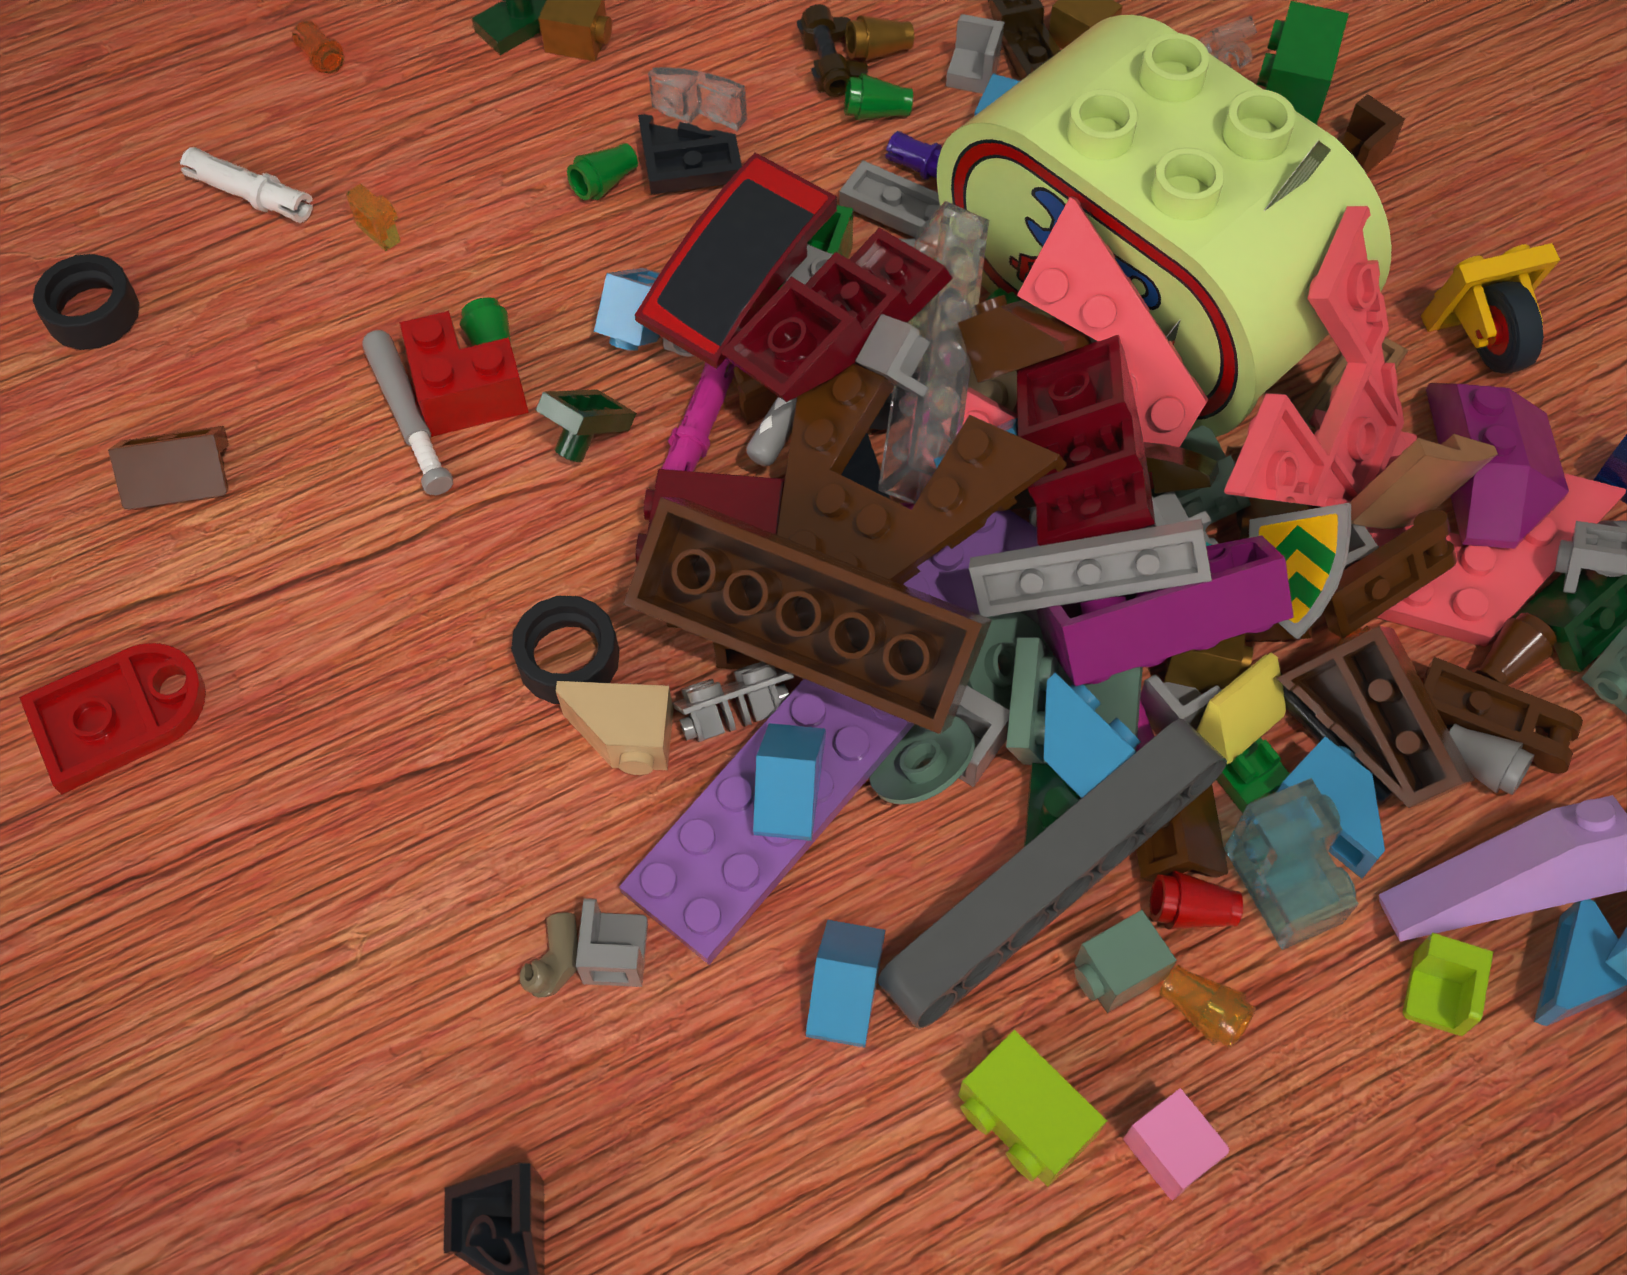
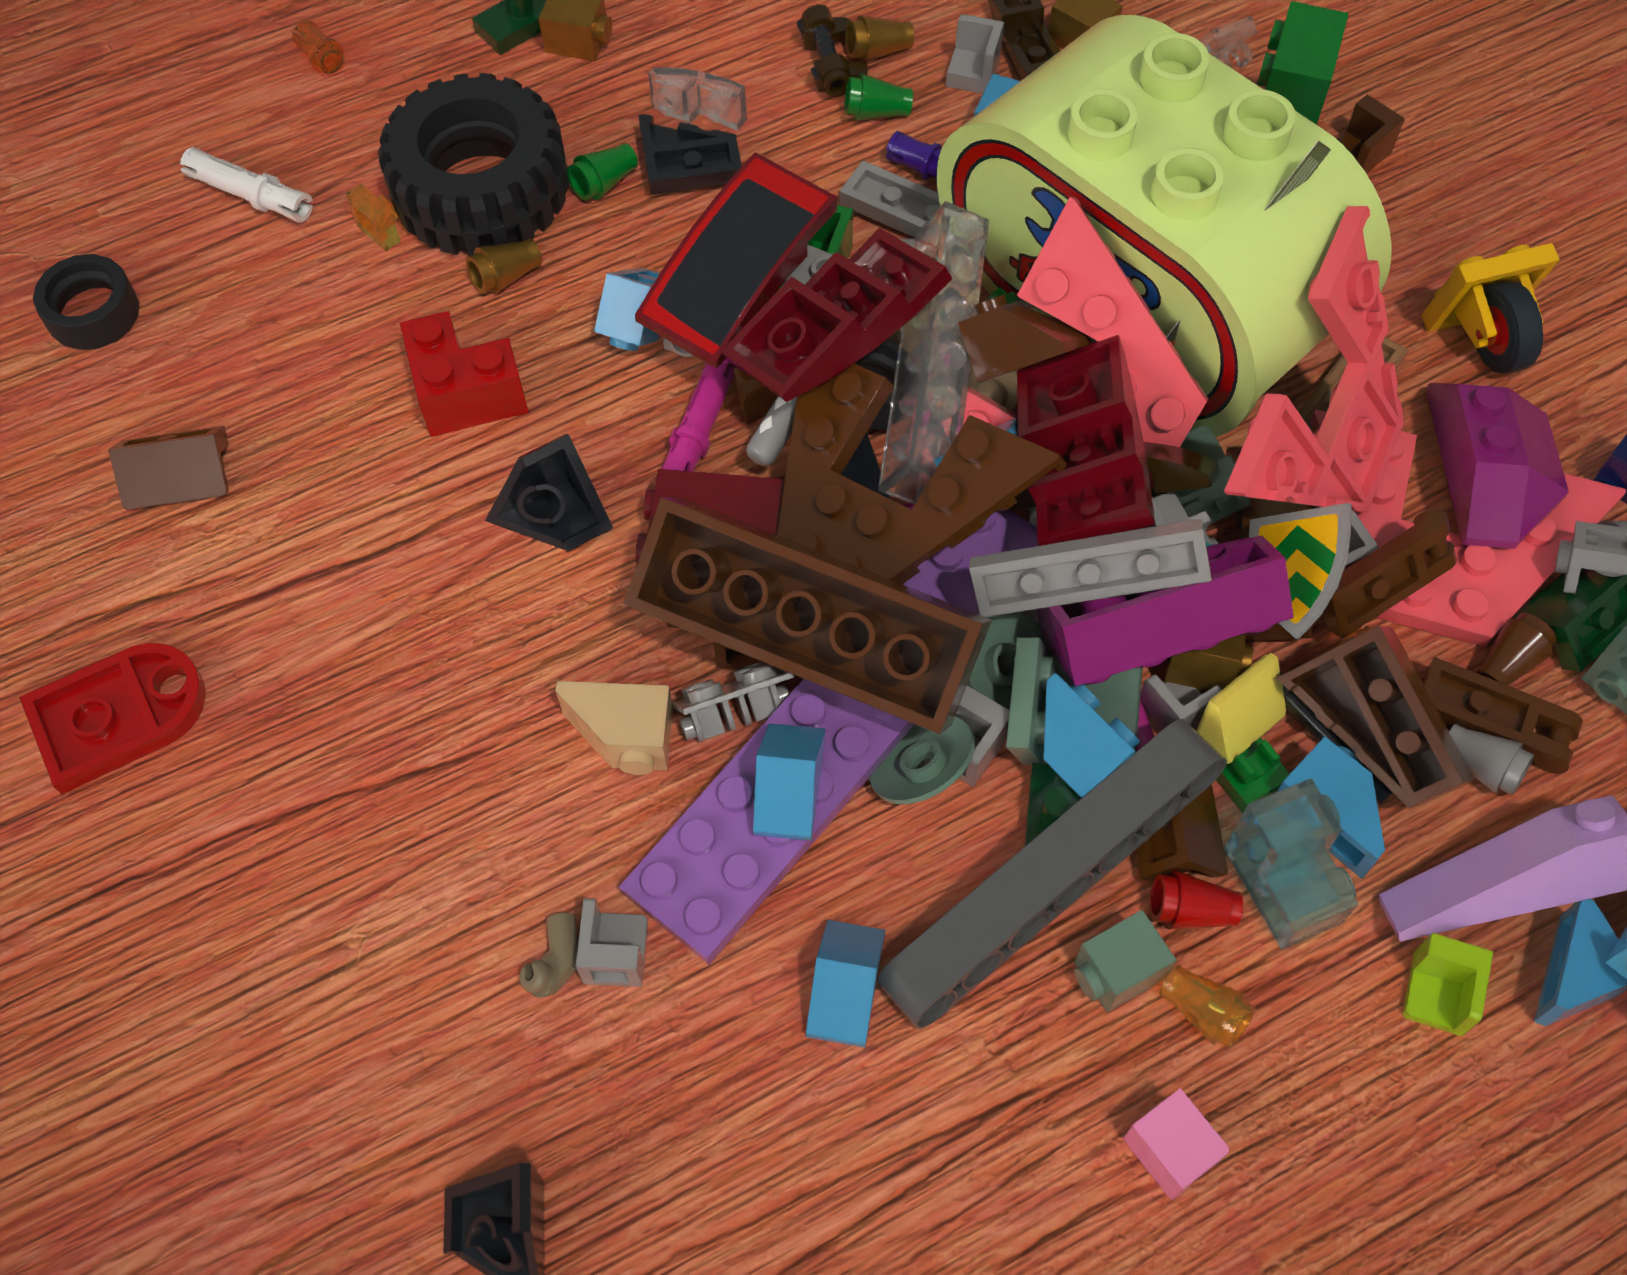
light grey piece [362,330,453,495] -> none
green cone [460,297,511,346] -> none
black tyre [511,596,620,704] -> none
tile [536,389,637,462] -> none
light grey panel [856,314,931,398] -> none
lime brick [958,1030,1107,1187] -> none
medium nougat slope [1349,434,1498,529] -> none
none -> black tyre [378,73,569,256]
none -> pearl gold cone [466,238,542,294]
none -> black slope [485,433,613,552]

